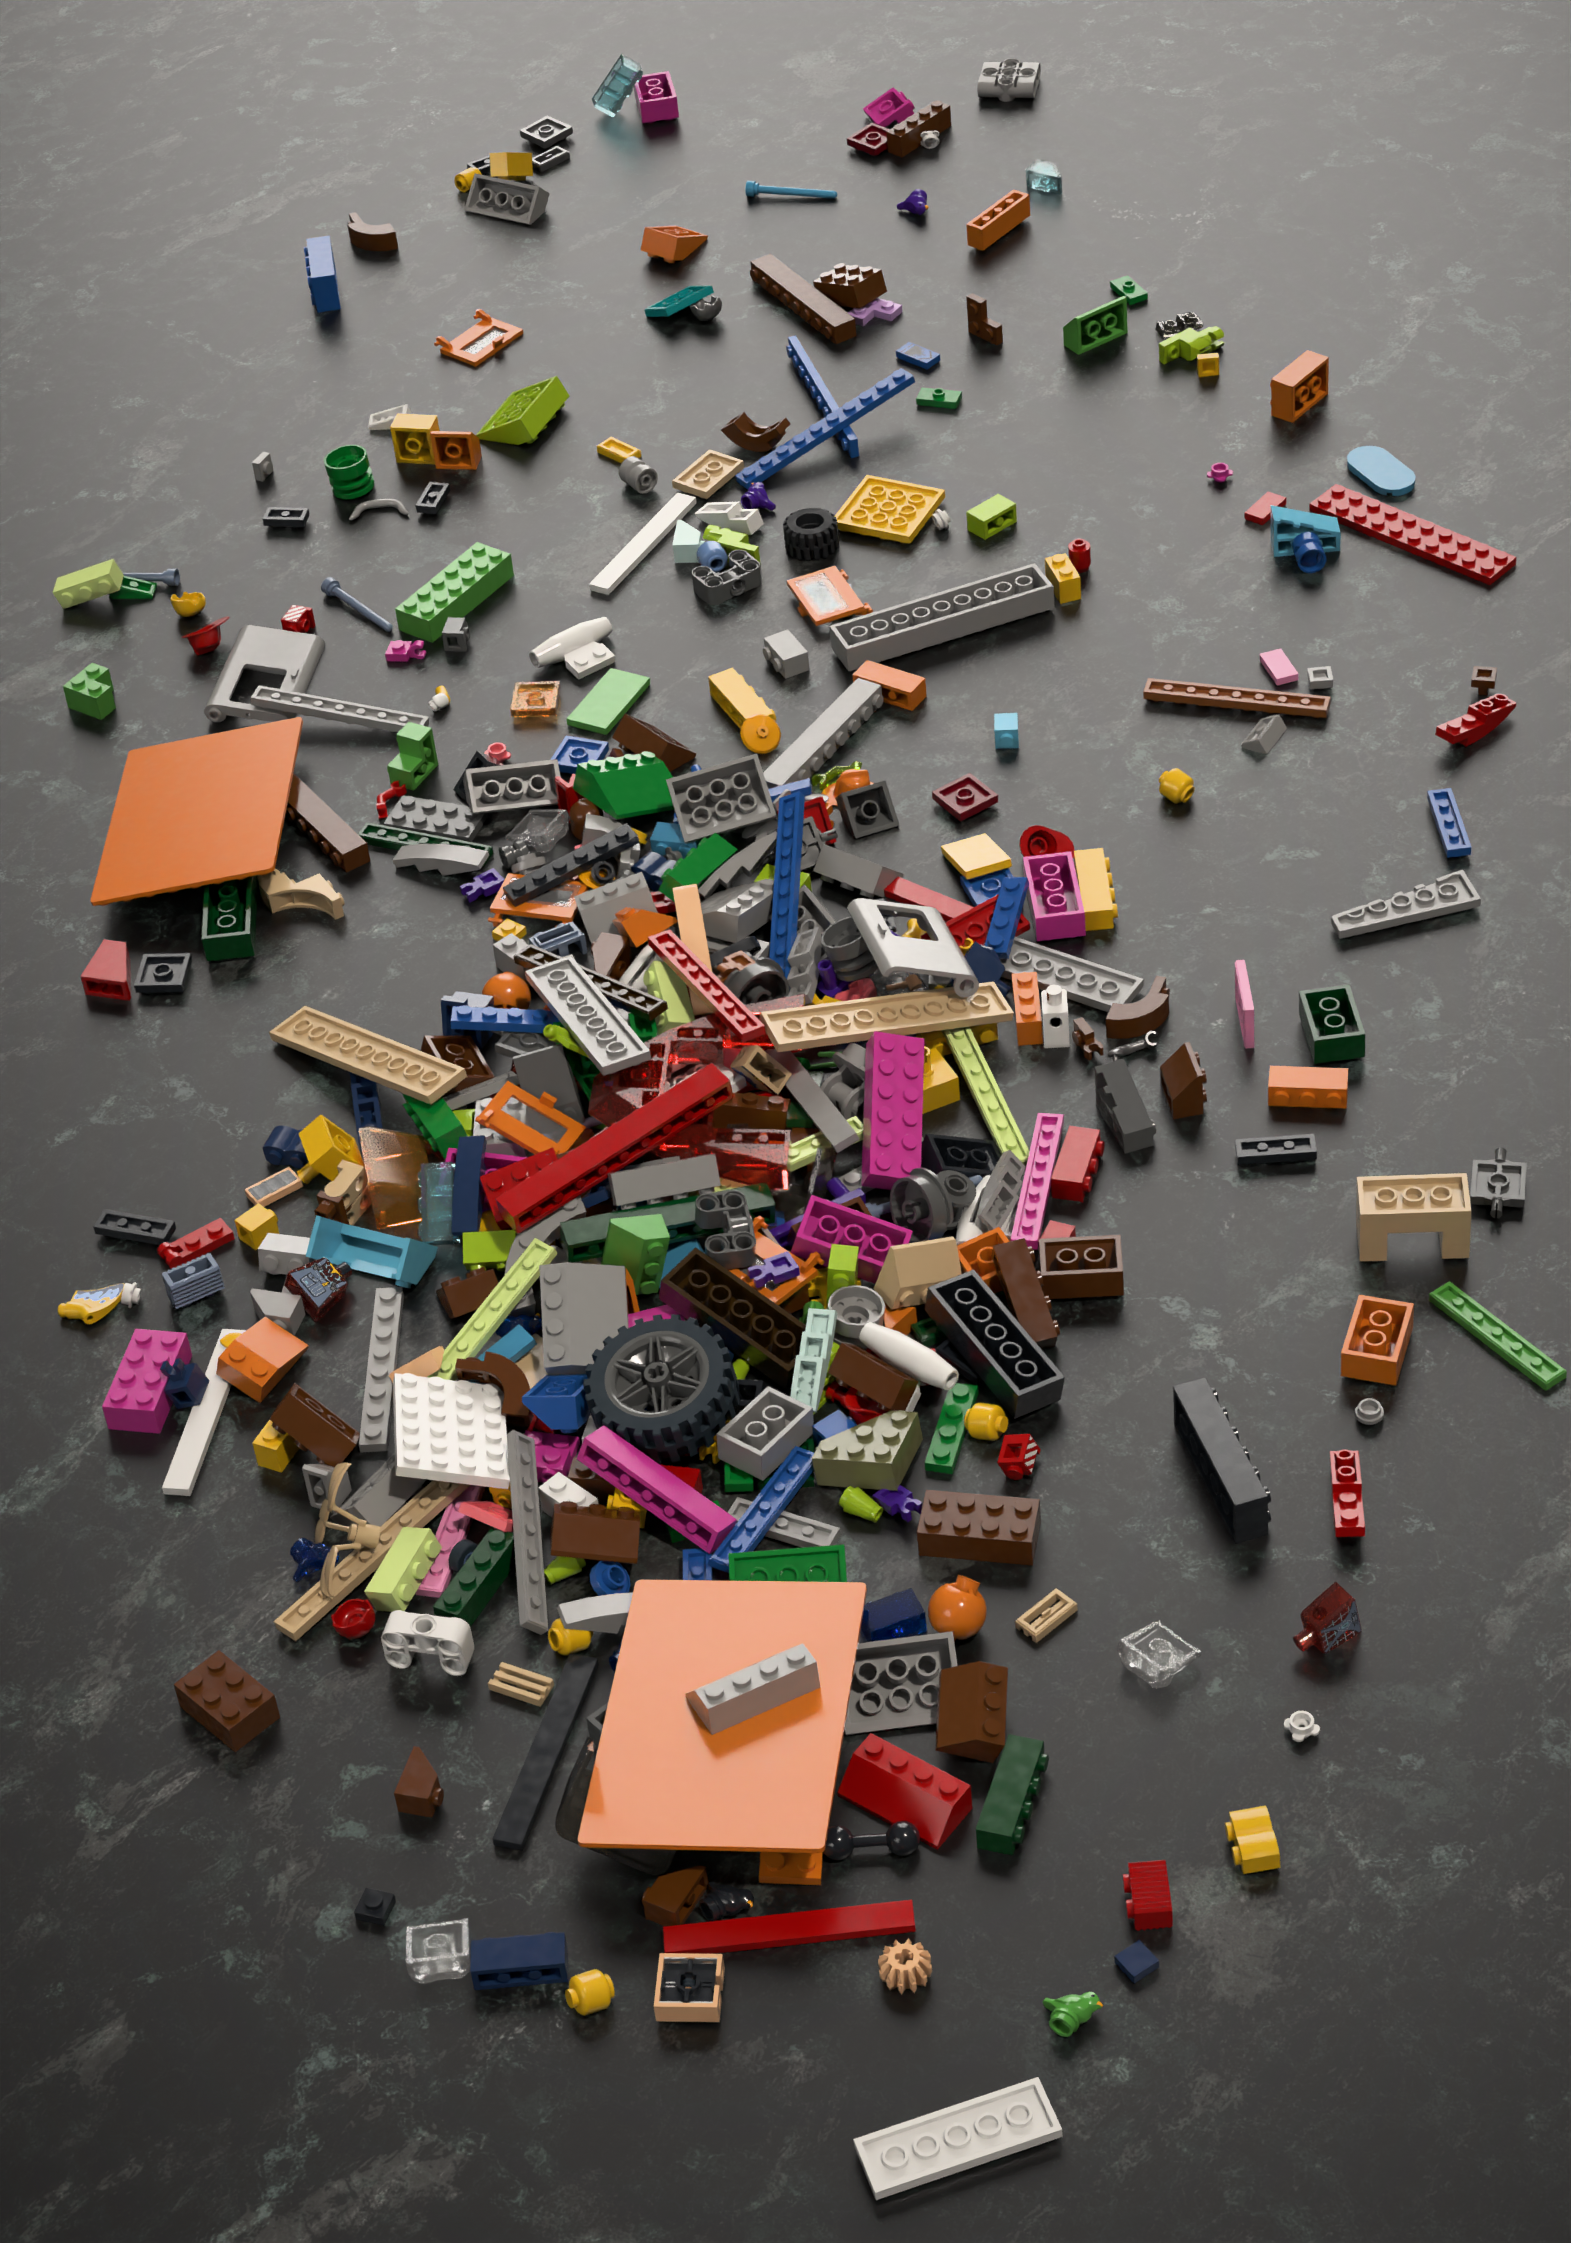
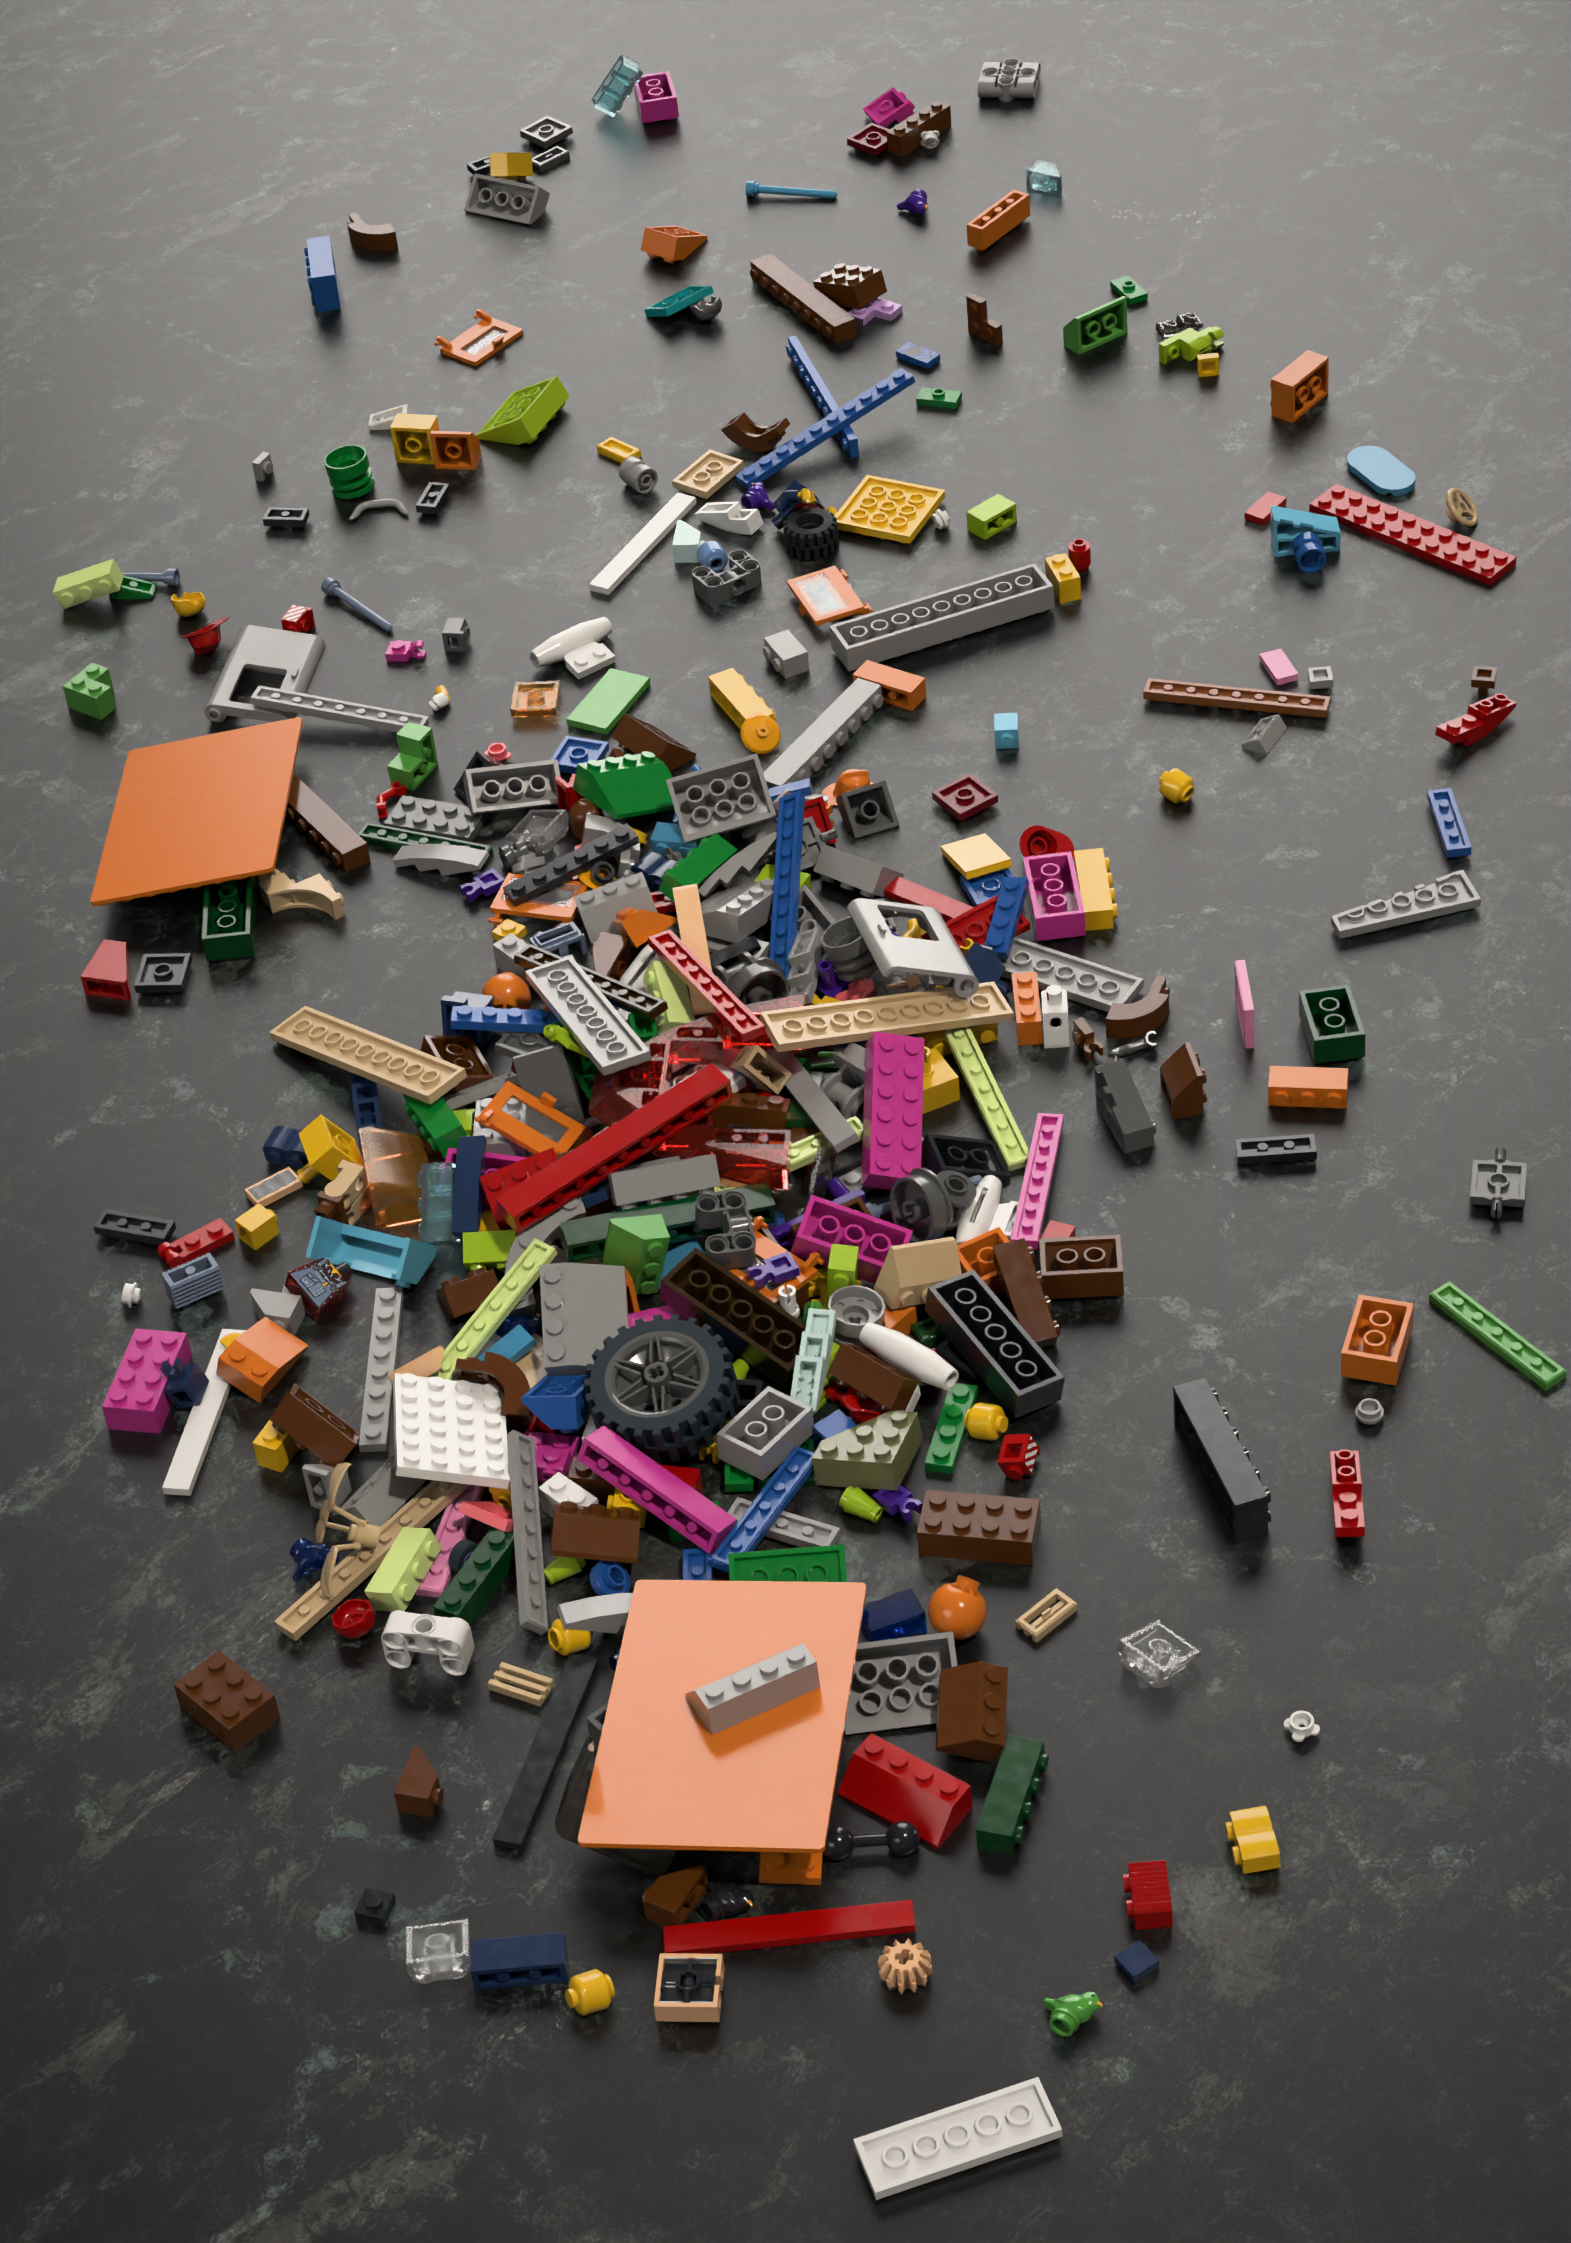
yellow arm [58,1283,125,1325] -> none
light grey brick [258,1233,319,1275] -> none
bright green brick [395,542,514,643] -> none
yellow brick [454,168,482,192] -> none
lime plate [703,524,760,563] -> none
dark orange plate [716,950,756,984] -> none
clear neon green arm [812,761,862,790] -> none
light grey slope [977,1150,1026,1230] -> none
brick [1051,1126,1104,1202] -> none
dark pink plate [1207,463,1233,482] -> none
clear red torso [1293,1582,1362,1653] -> none
tan piece [1356,1173,1471,1261] -> none
none -> dark blue torso [771,479,837,530]
none -> white pin [778,1285,800,1319]
none -> tan piece [1445,488,1478,527]

